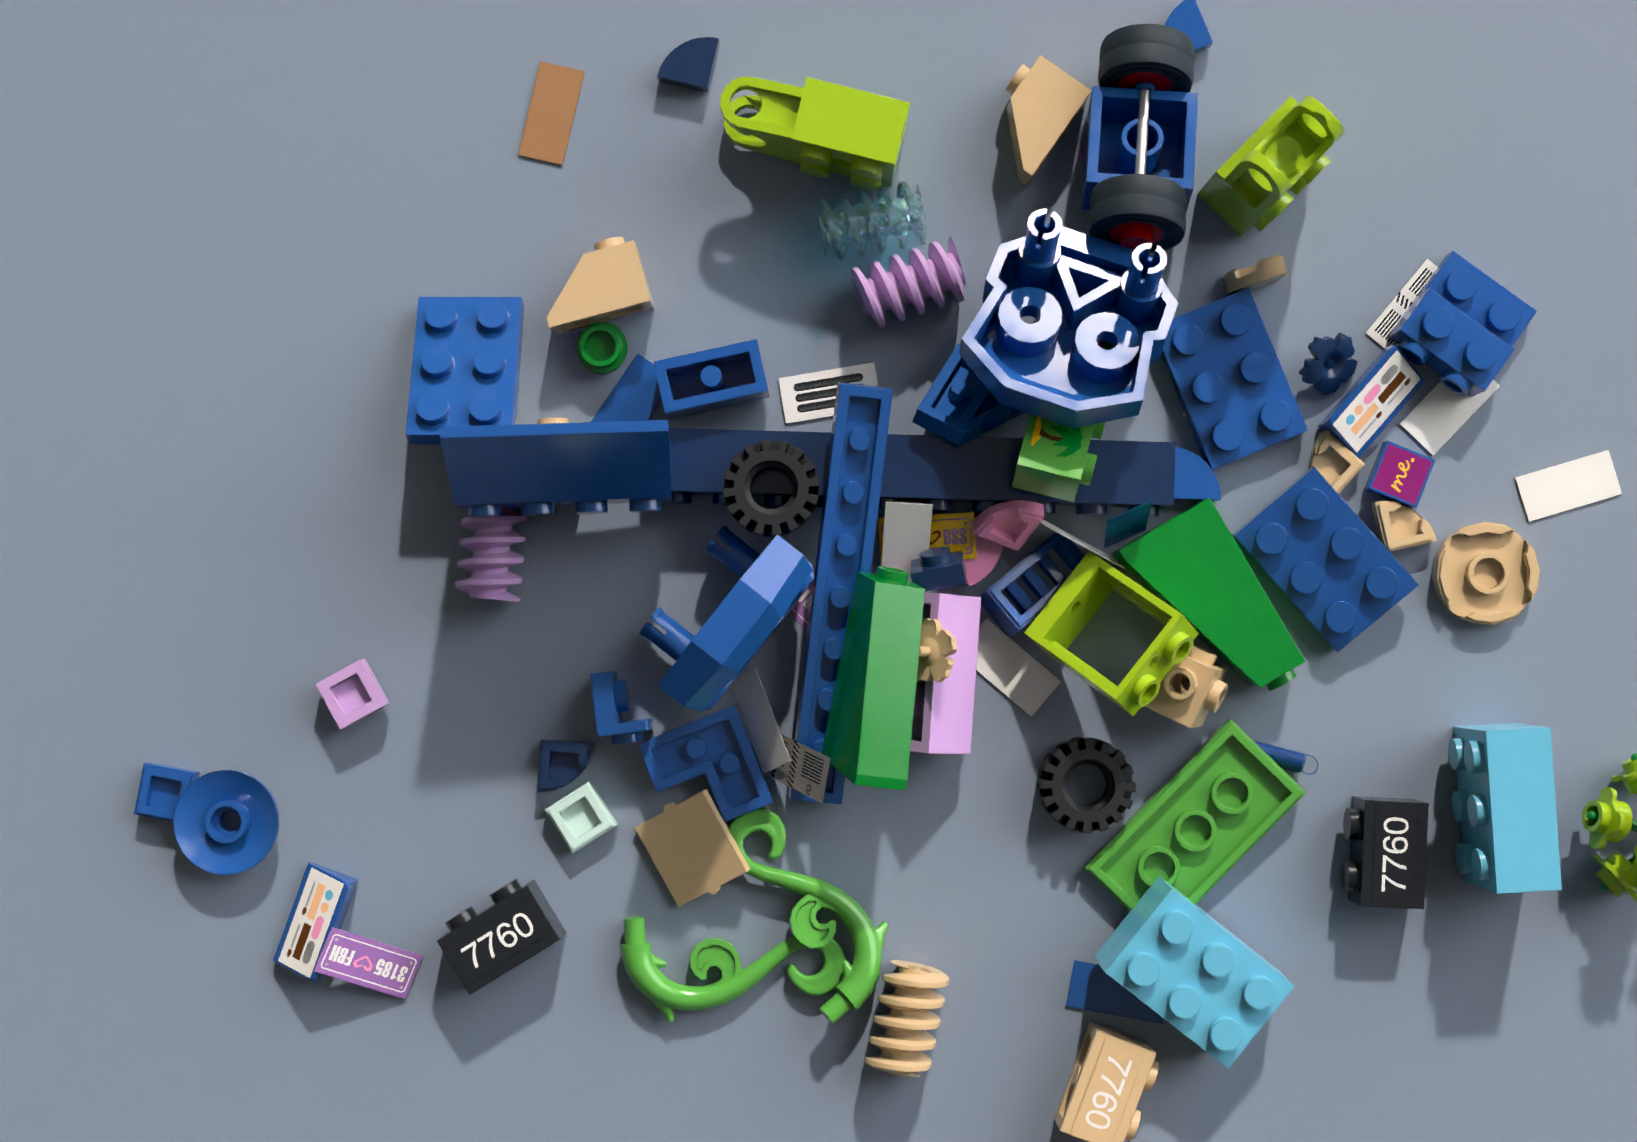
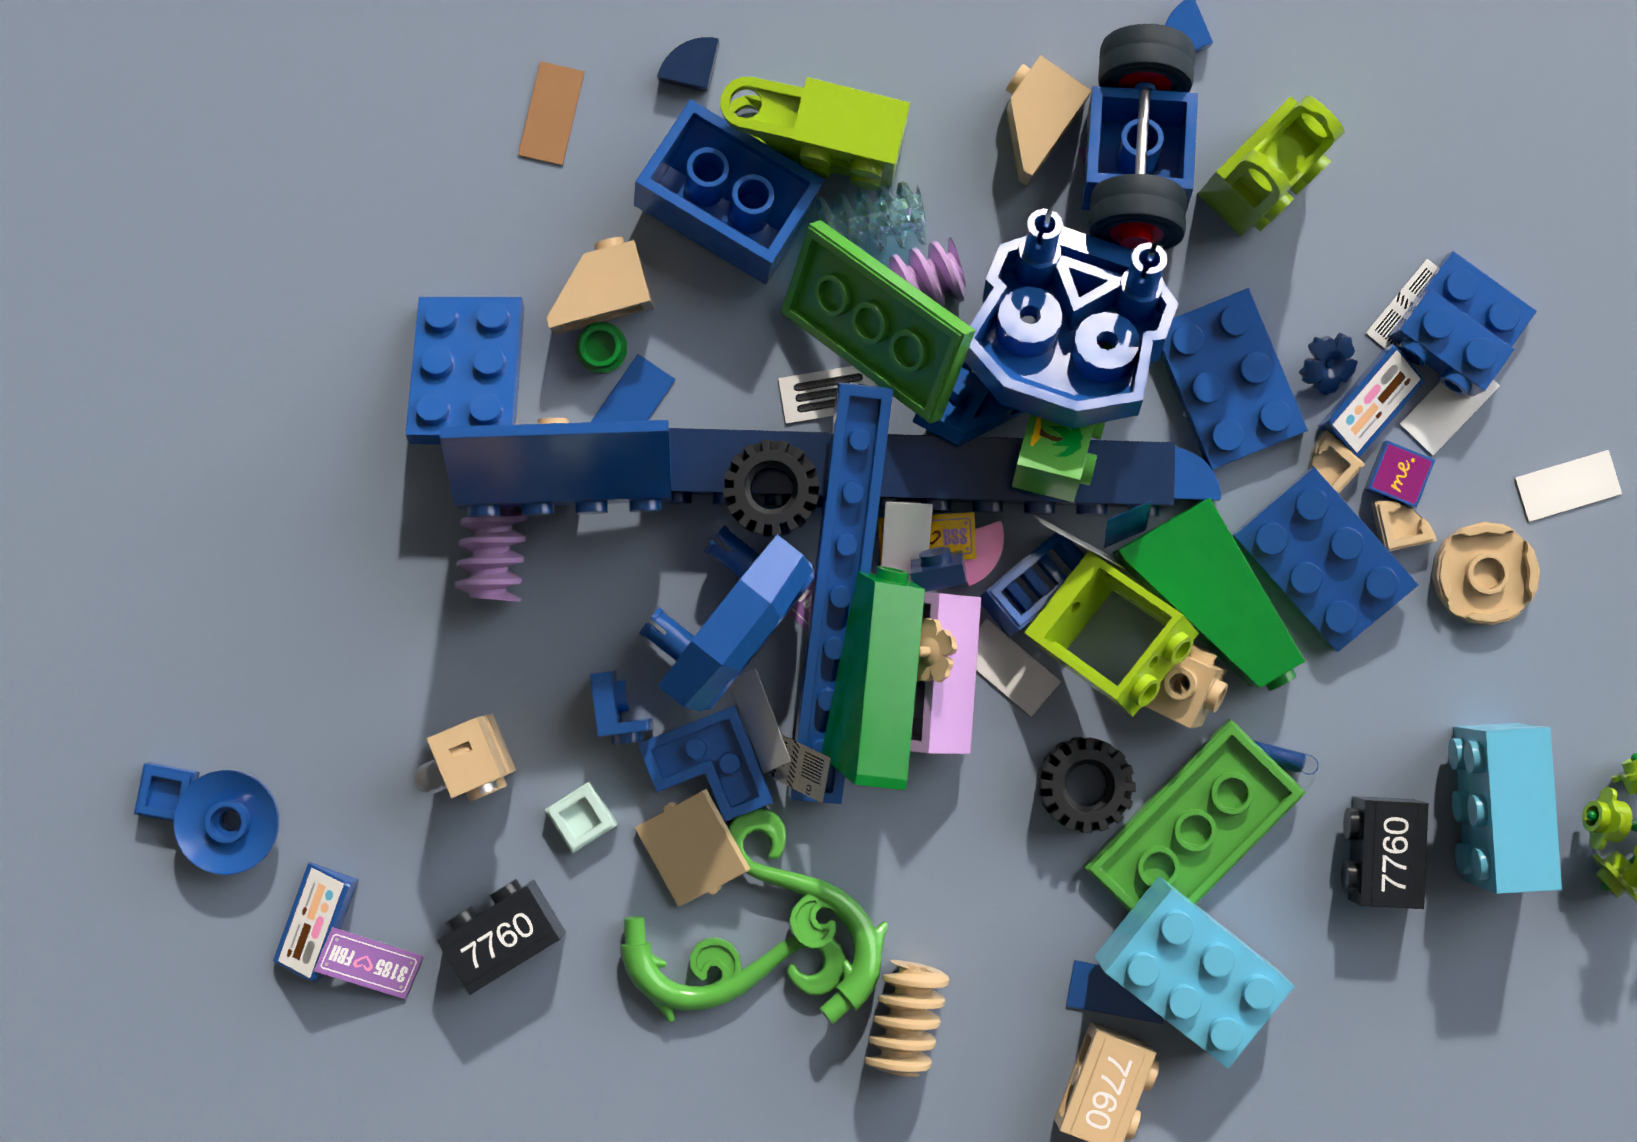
lavender plate [316,659,390,730] -> none
dark blue tile [537,739,595,792] -> none
blue brick [654,339,770,419] -> none
bright pink tile [972,500,1045,551] -> none
tan tile [1222,254,1287,295] -> none
none -> tan piece [415,713,516,802]
none -> blue slope [634,99,825,285]
none -> bright green tile [781,220,976,424]

